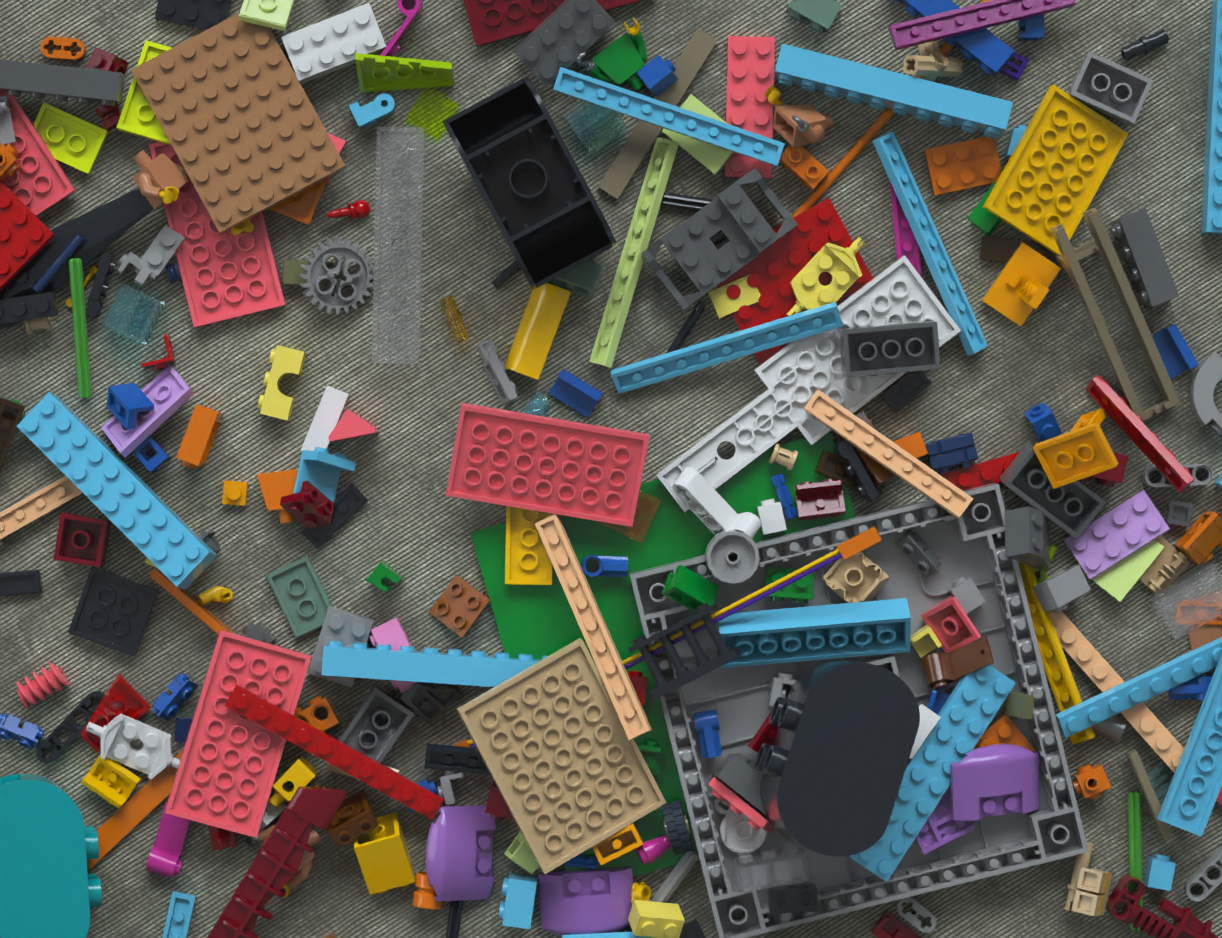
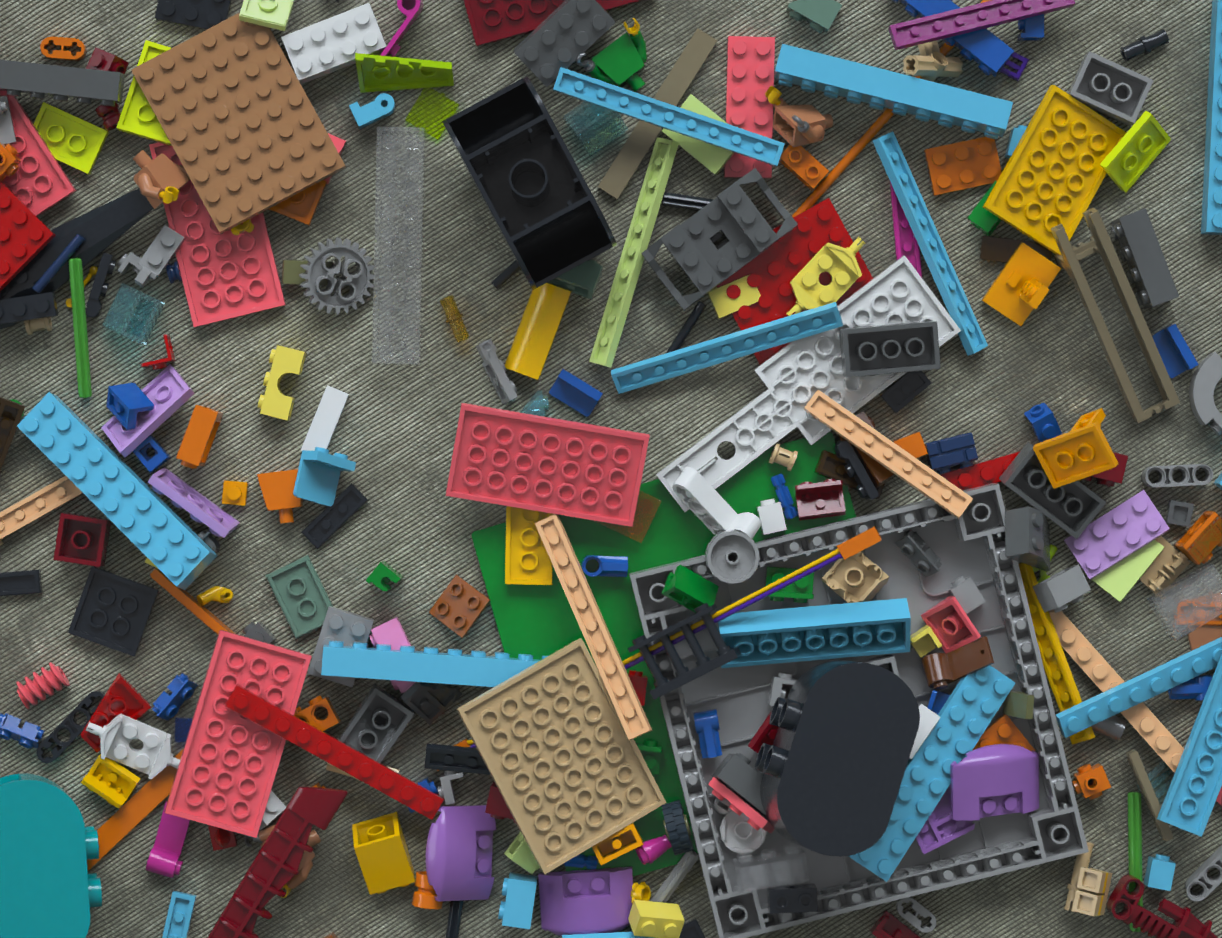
yellow torso [268,756,318,808] -> none
dark red bracket [280,481,334,529] -> none
red bar [326,200,370,219] -> none
reddish brown plate [327,789,379,848] -> none
coral slope [328,409,379,442] -> none
blue brick [637,55,678,97] -> none
red plate [1085,375,1194,493] -> none
none -> lavender plate [148,467,240,538]
none -> neon yellow plate [1100,111,1171,193]

